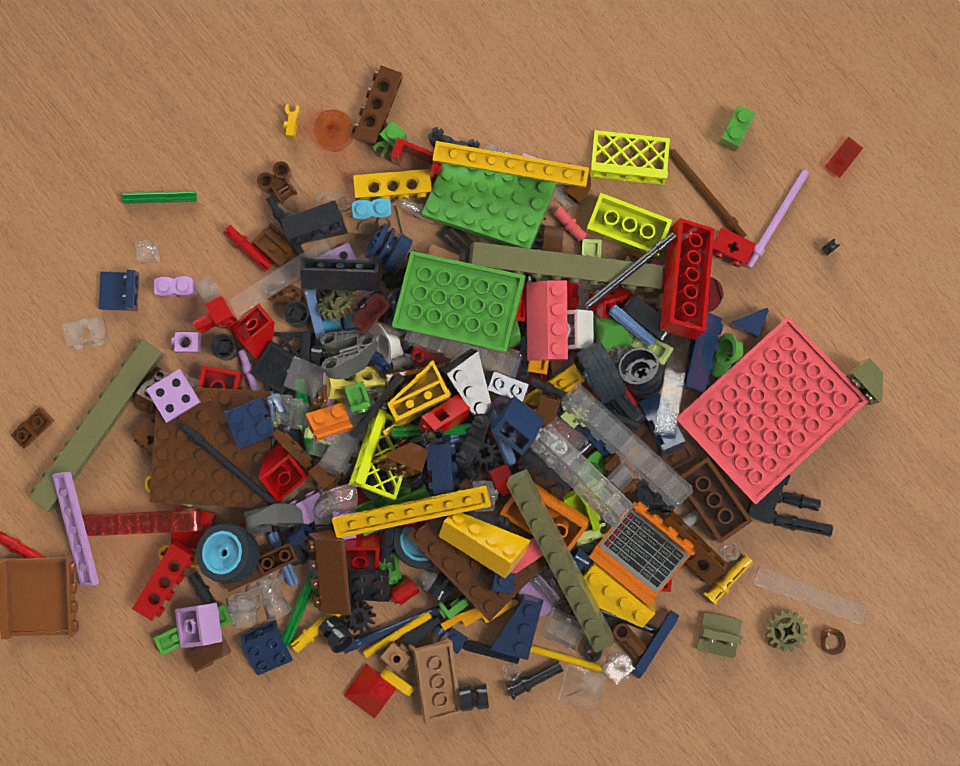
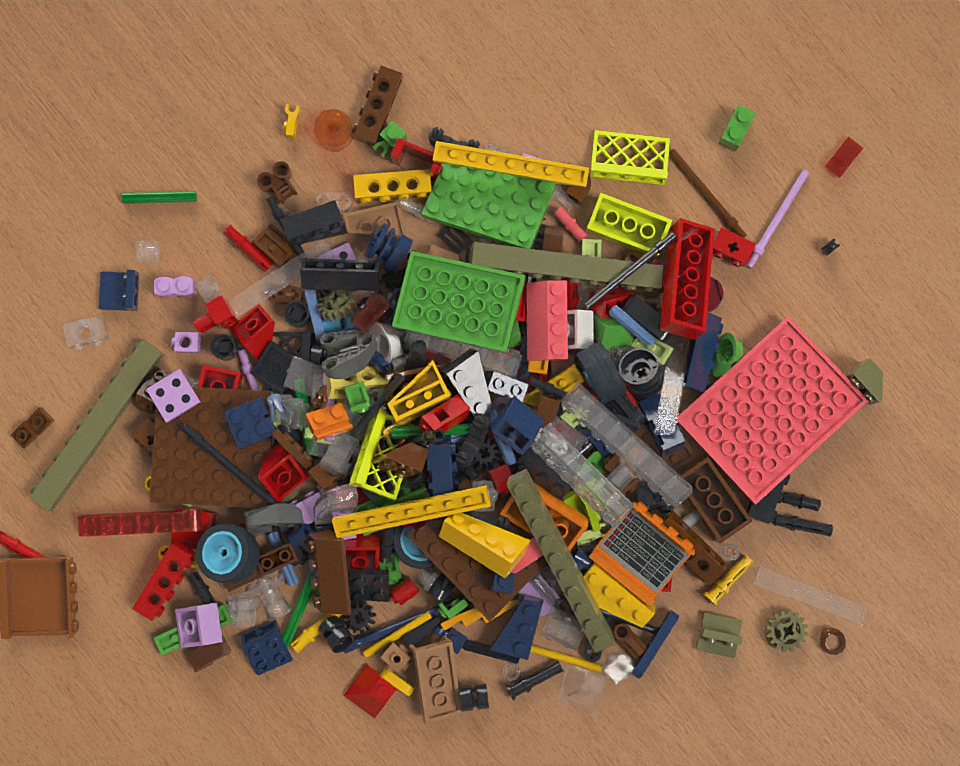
lavender tile [52,471,99,586] -> none
medium azure brick [352,198,392,220] -> none
dark blue slope [729,307,769,338] -> none
none -> black piece [405,340,427,371]

